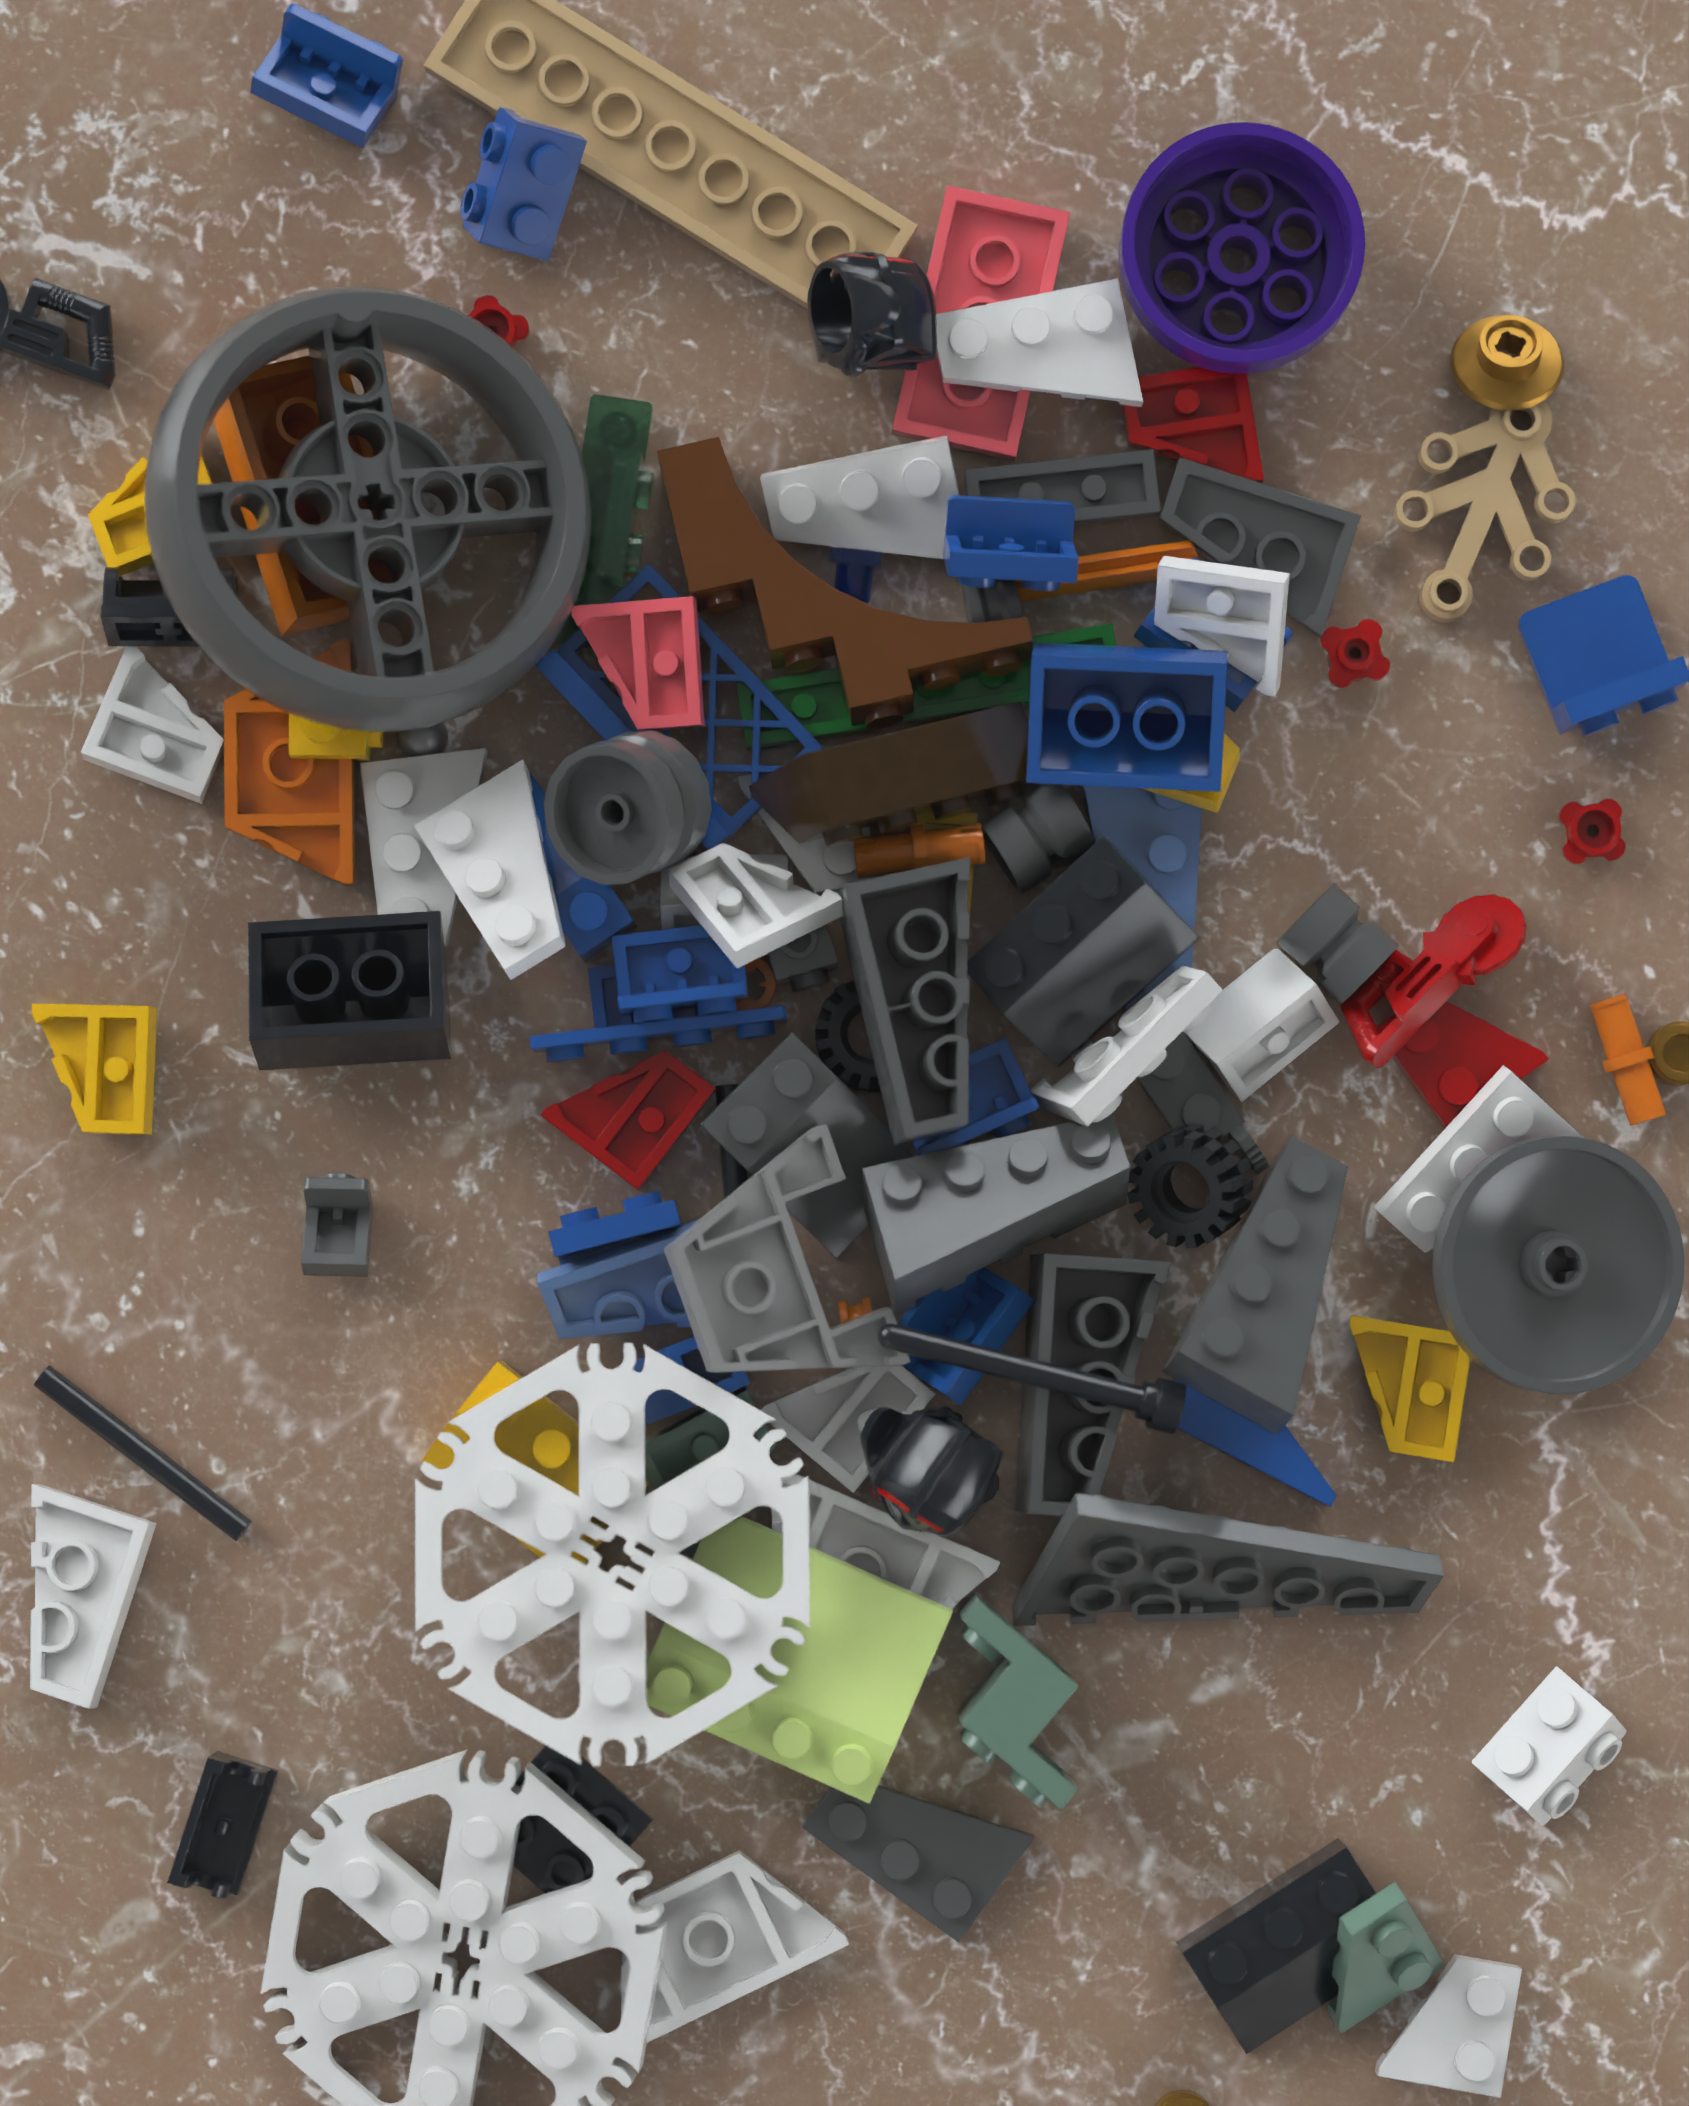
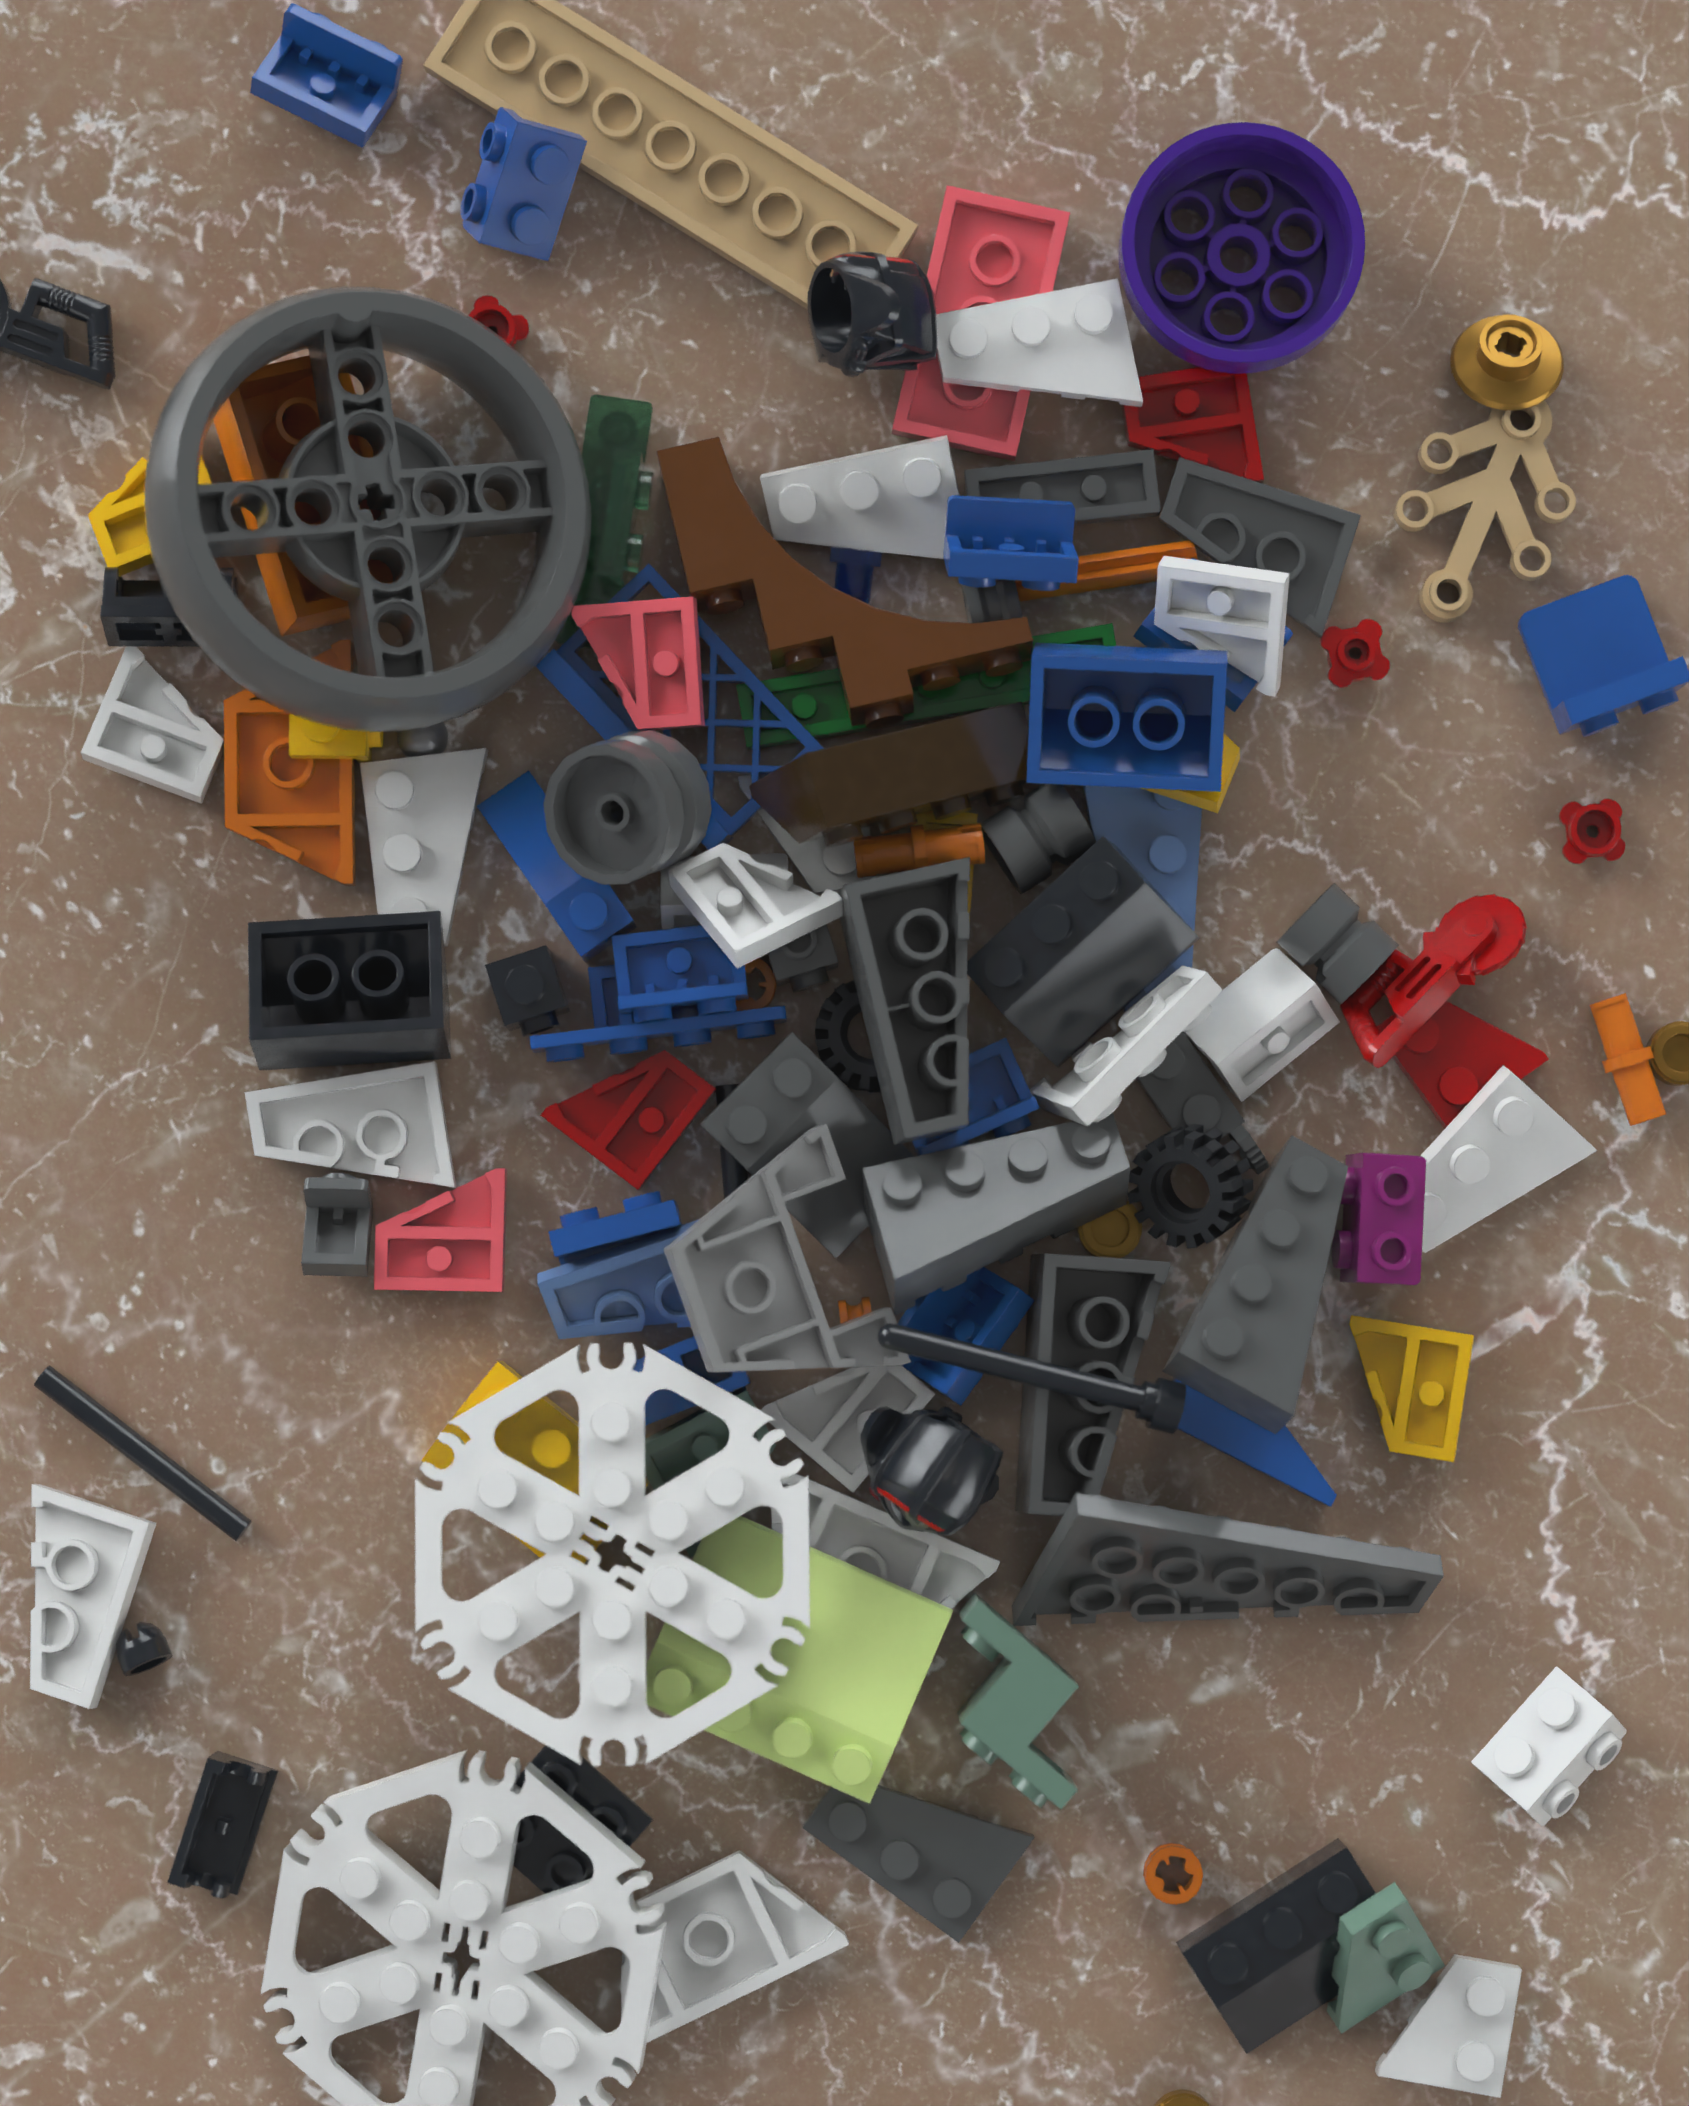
yellow wing [31,1003,157,1135] -> none
white wing [414,760,566,980] -> none
dark grey dish [1432,1136,1685,1394] -> none
none -> black hinge [116,1622,173,1676]
none -> white wing [245,1061,456,1188]
none -> coral wing [374,1168,507,1292]
none -> black brick [485,945,570,1037]
none -> pearl gold tile [1077,1201,1142,1258]
none -> orange bush [1143,1843,1203,1905]
none -> magenta bracket [1331,1153,1426,1285]

